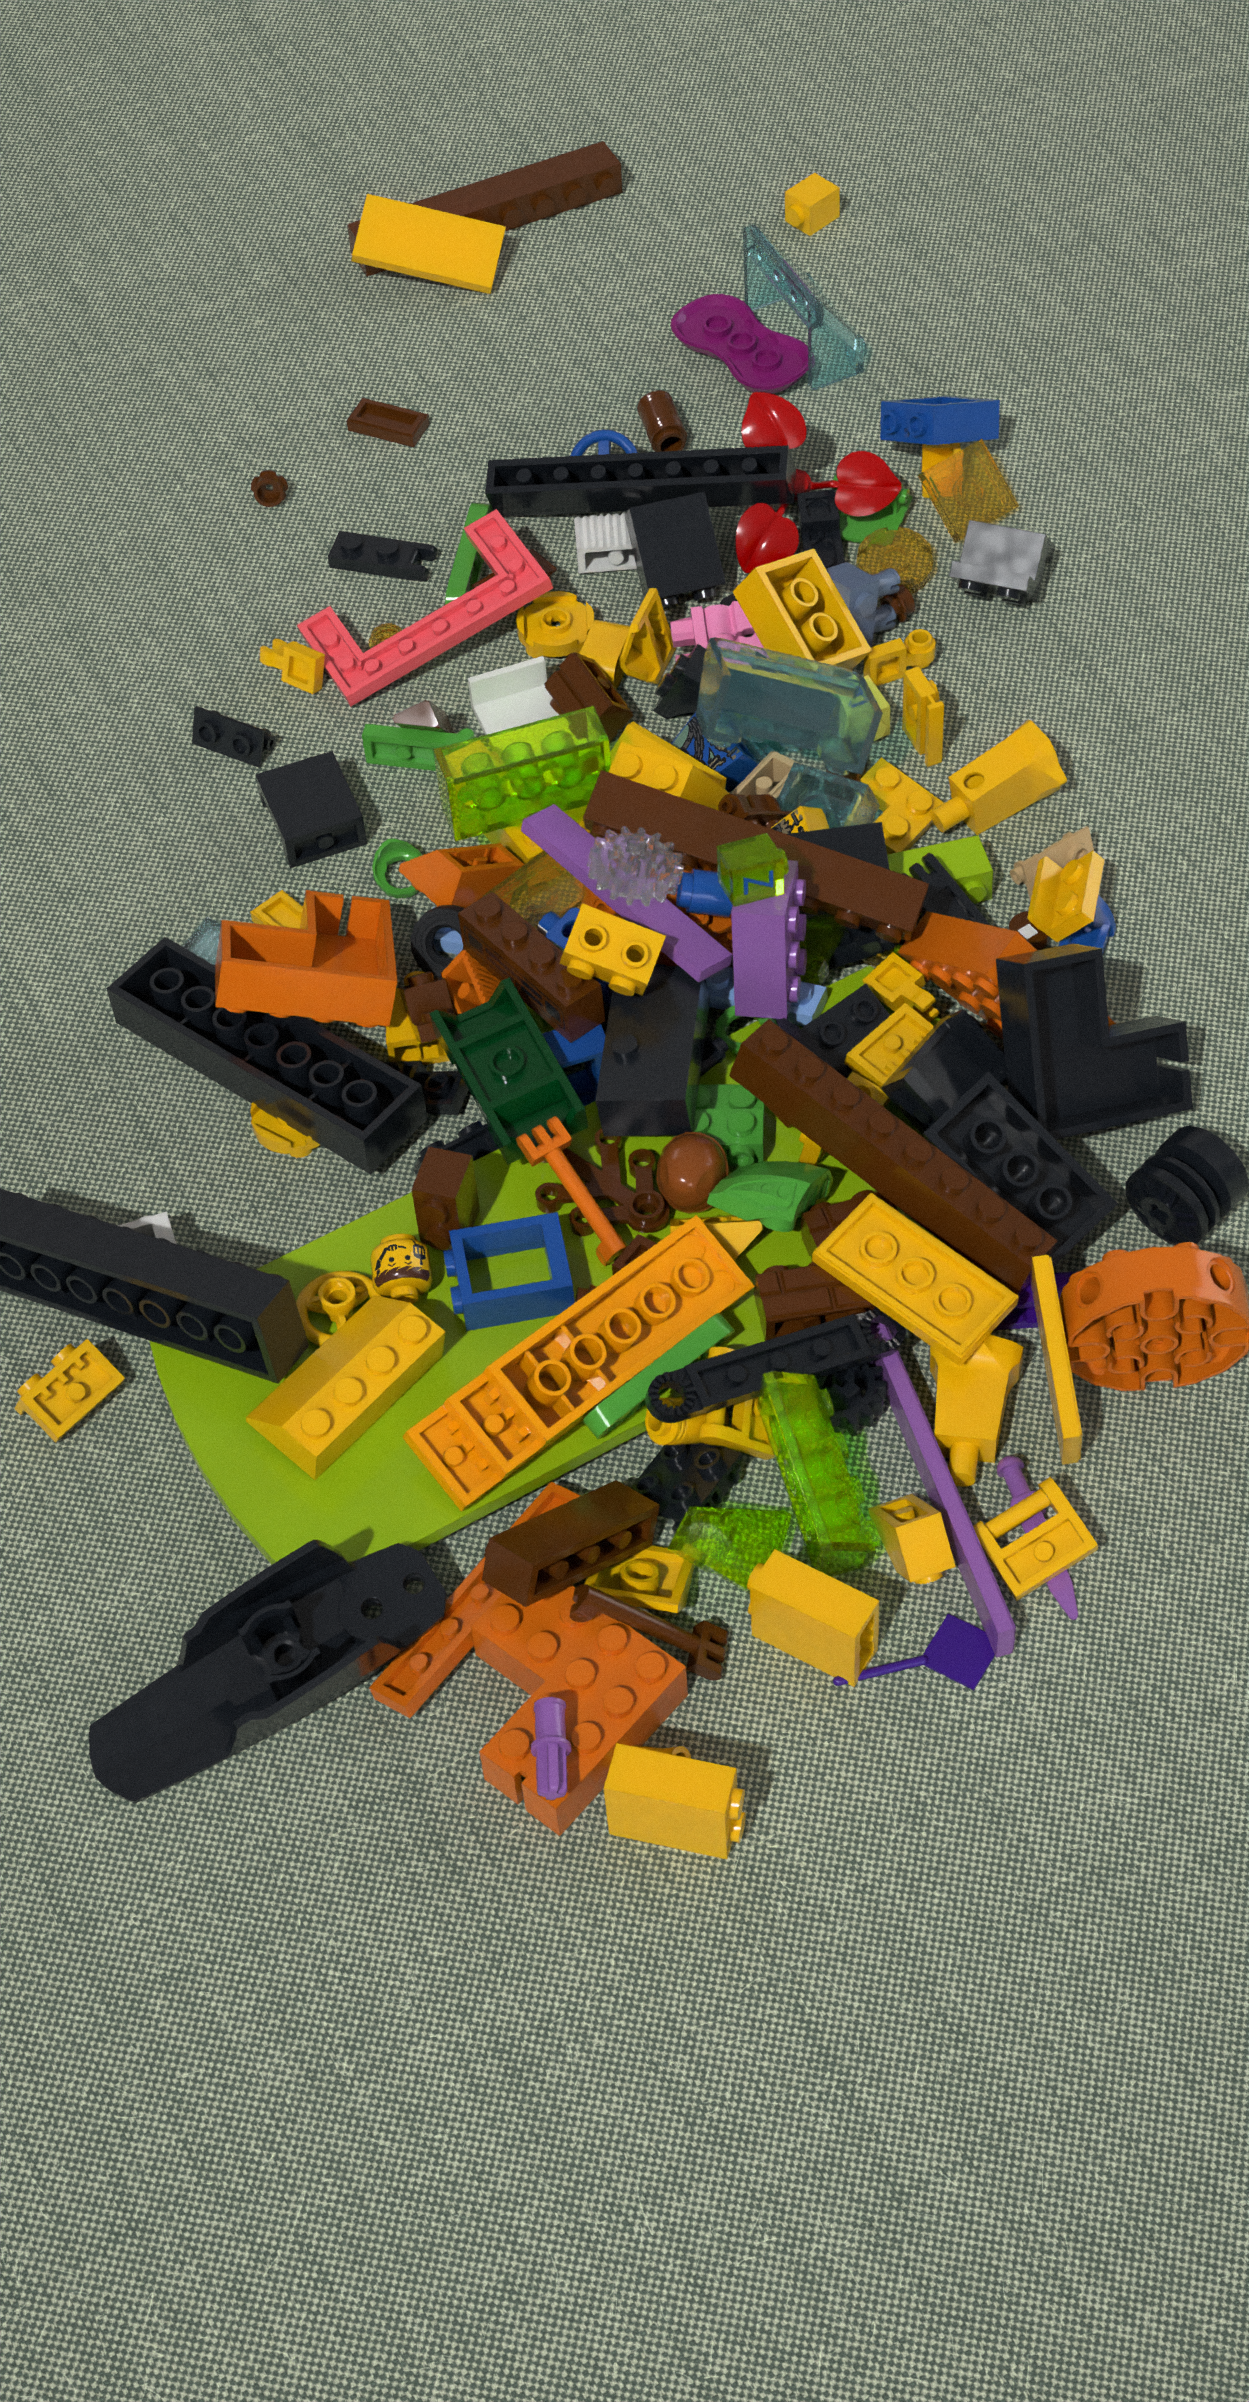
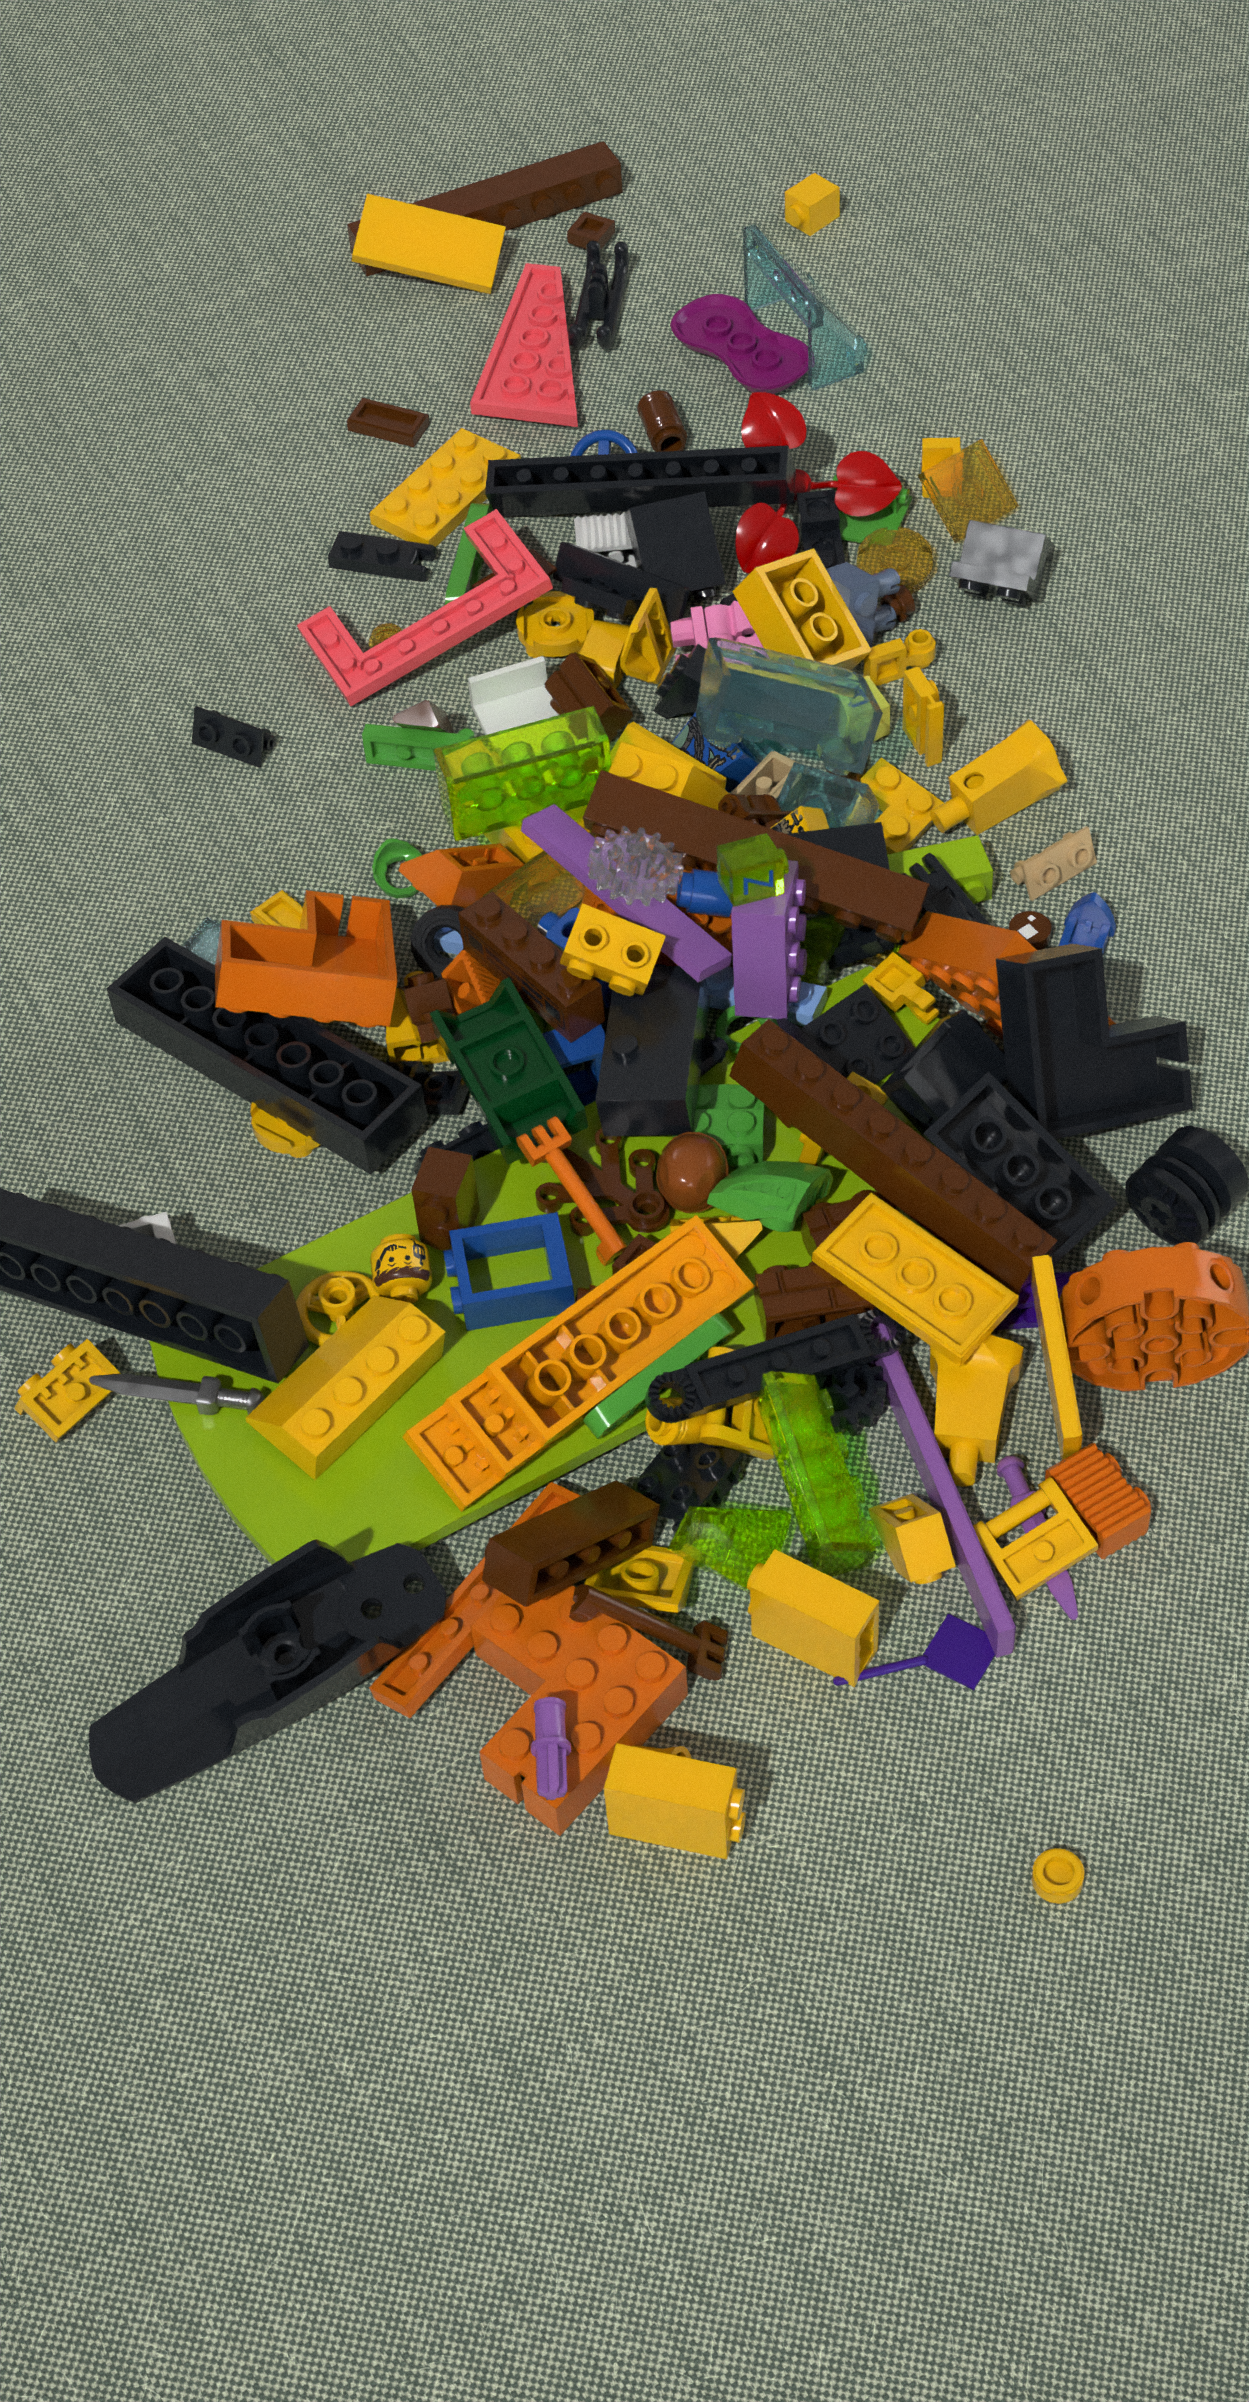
reddish brown plate [251,470,288,507] -> none
black panel [255,751,367,869] -> none
yellow plate [259,638,325,694] -> none
yellow bracket [844,1003,934,1106] -> none
blue window [880,396,1000,445] -> none
yellow bracket [1027,850,1105,942] -> none
none -> flat silver sword [89,1374,265,1415]
none -> yellow plate [369,428,521,547]
none -> coral wing [470,263,578,427]
none -> black bracket [553,542,689,624]
none -> reddish brown plate [567,212,615,250]
none -> black piece [568,240,629,350]
none -> yellow tile [1032,1848,1085,1904]
none -> orange brick [1045,1443,1151,1559]

